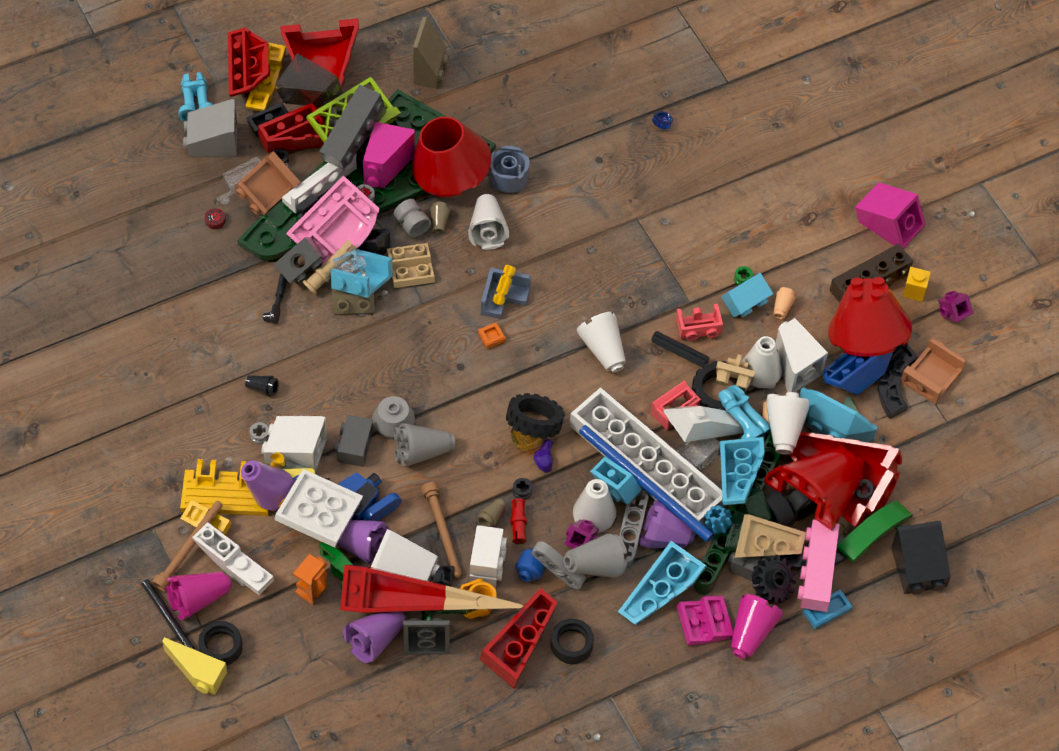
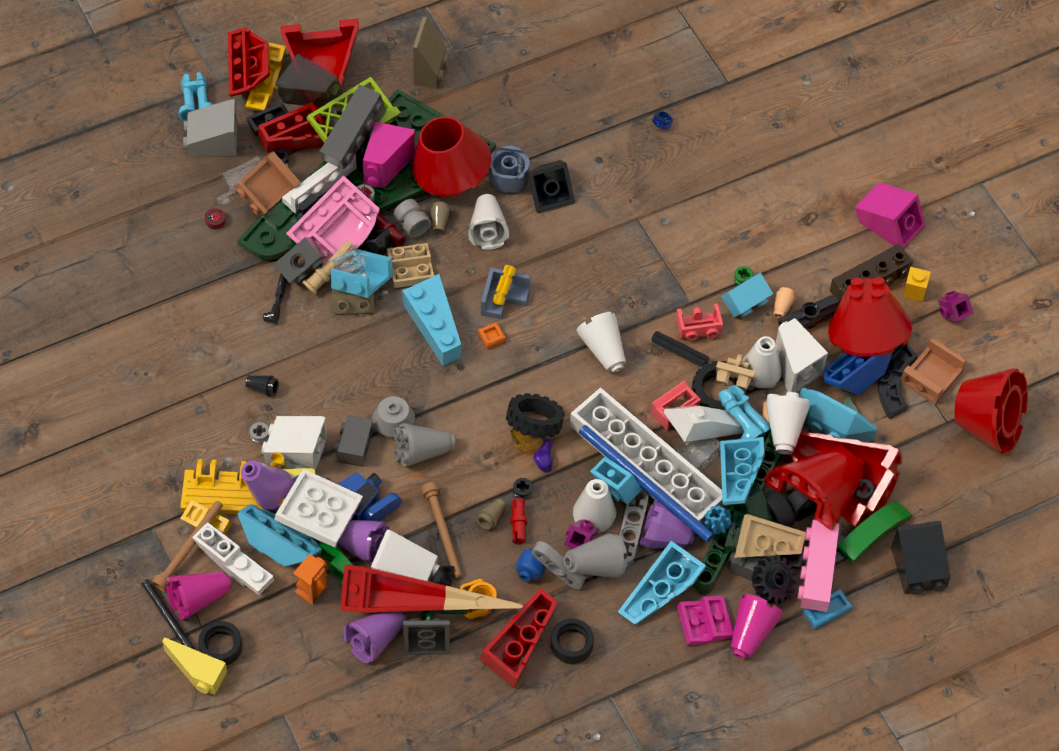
white piece [470,525,507,589] -> none
none -> medium azure wedge [238,504,322,566]
none -> dark red pin [375,212,406,247]
none -> medium azure wedge [402,274,461,366]
none -> black slope [527,160,575,212]
none -> black piece [778,295,839,329]
none -> red cone [954,368,1028,454]

